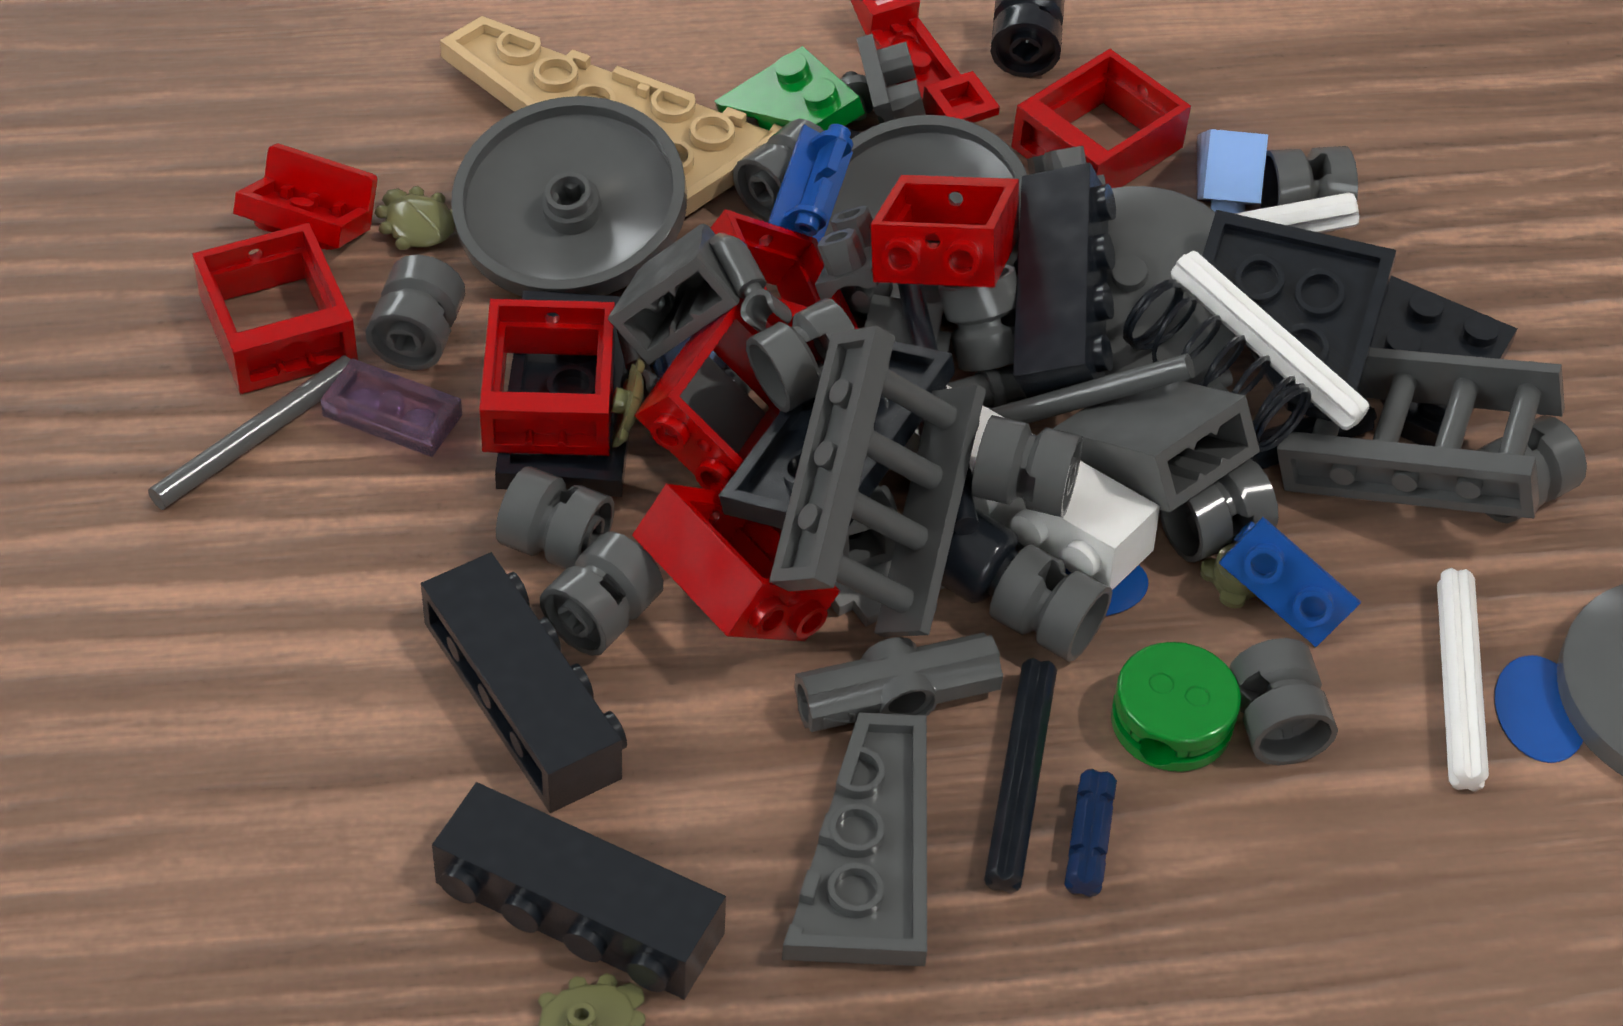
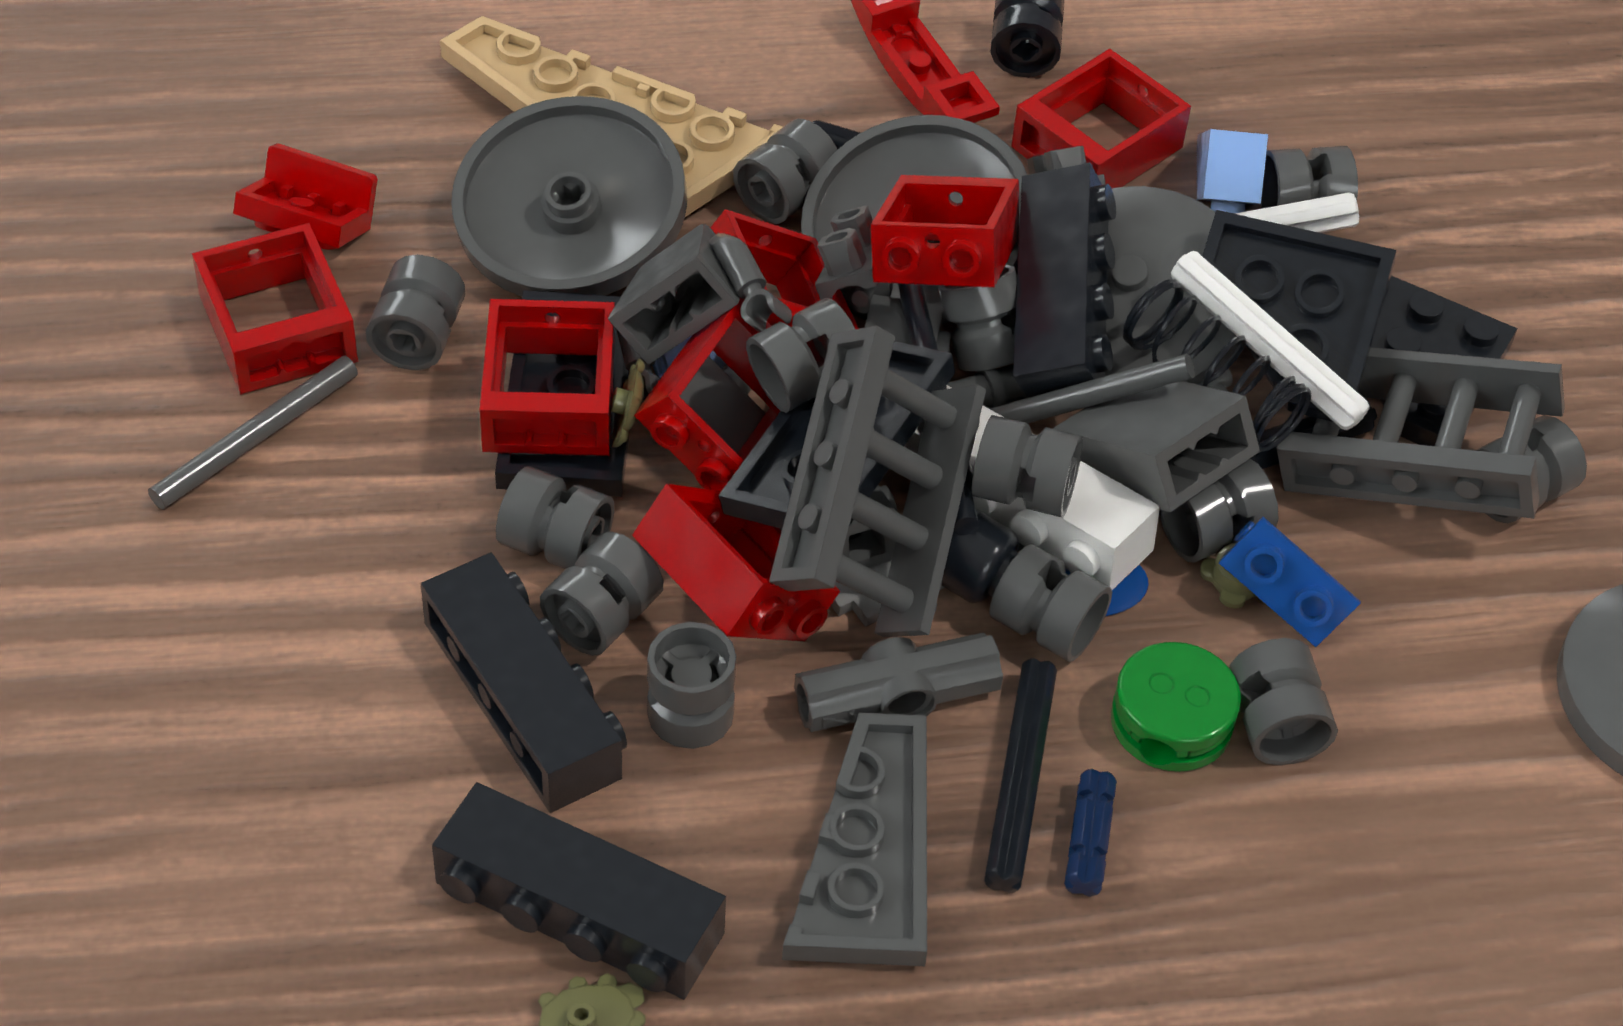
clear purple plate [321,358,462,457] -> none
olive piece [374,186,455,250] -> none
wing [714,46,865,131] -> none
blue hinge [768,124,853,243] -> none
dark grey hips [840,34,926,124] -> none
white axle [1437,568,1489,792] -> none
blue sticker [1495,655,1583,763] -> none
none -> dark grey wheel [647,622,736,749]

